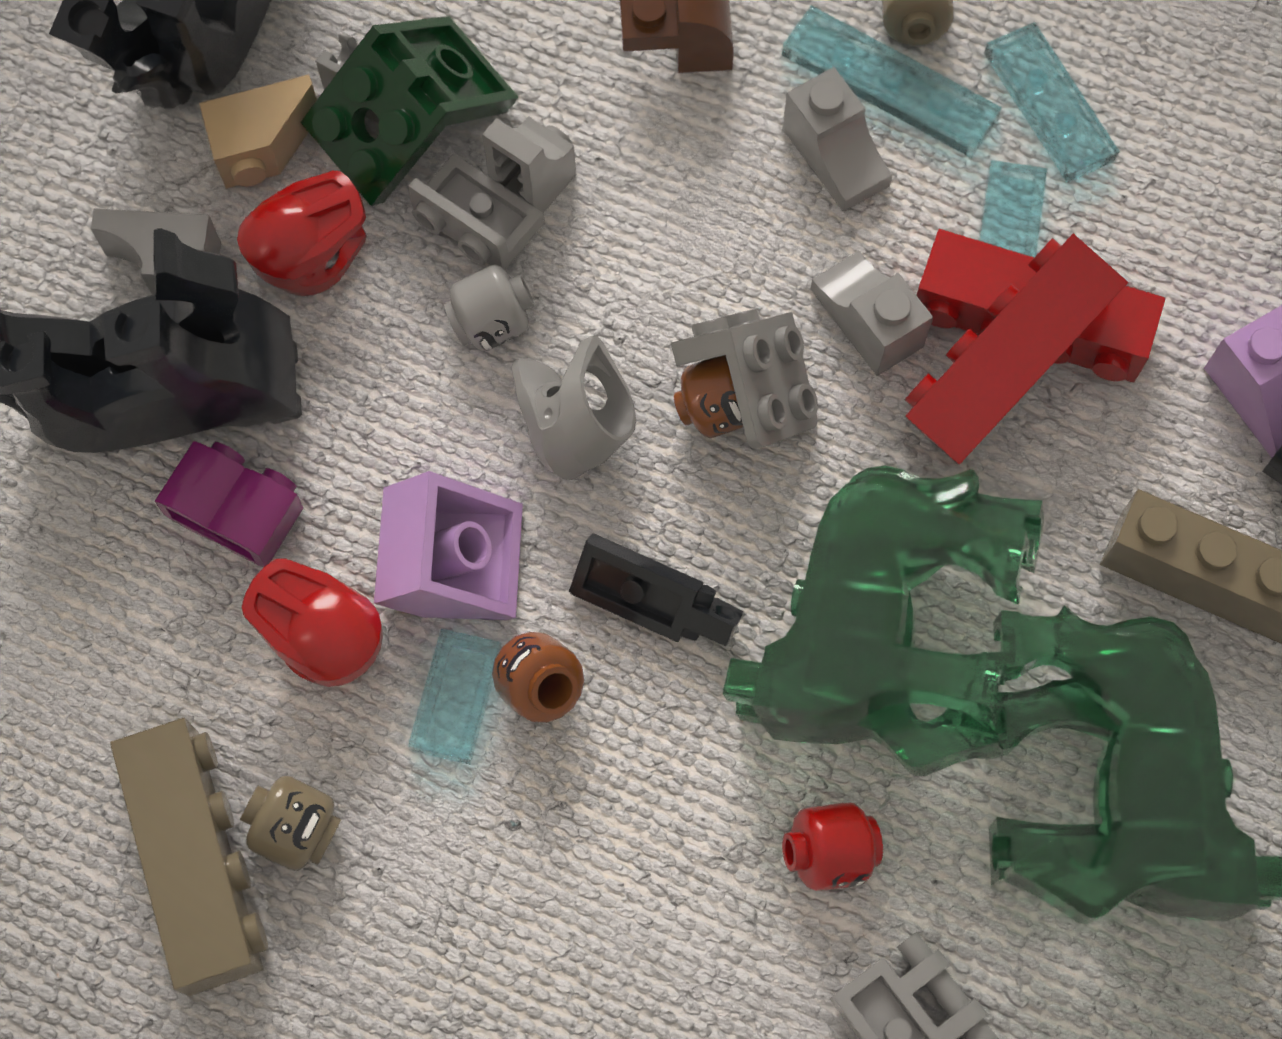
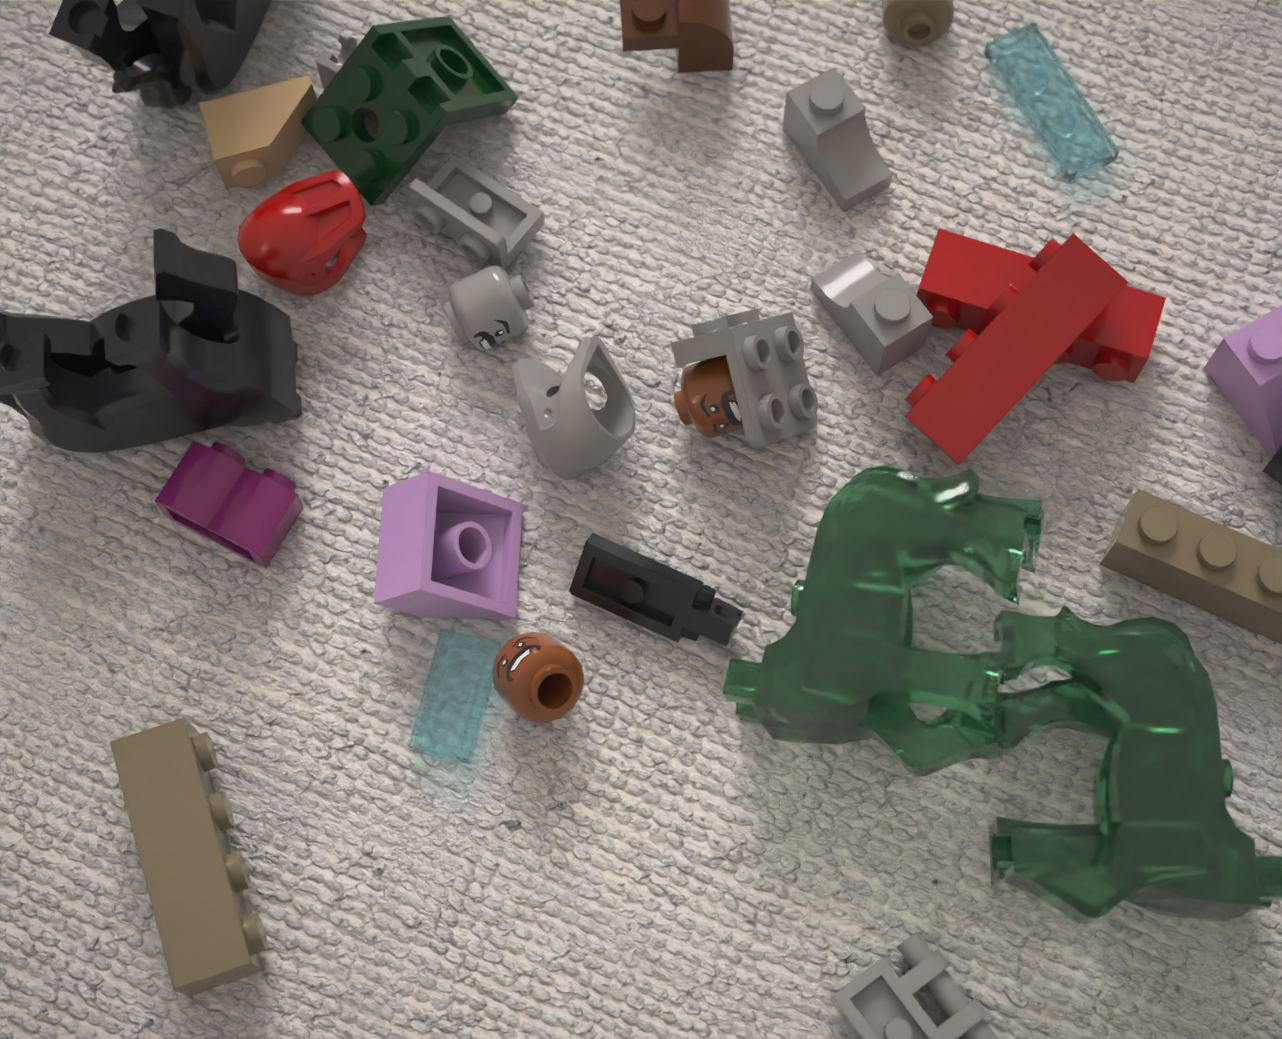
light grey arch [90,208,221,295] -> none
dark tan head [240,775,341,871] -> none
red helmet [241,558,383,687] -> none
light grey arch [482,116,576,213] -> none
clear light blue tile [782,5,1002,158] -> none
red head [782,803,883,891] -> none
clear light blue tile [978,160,1047,257] -> none

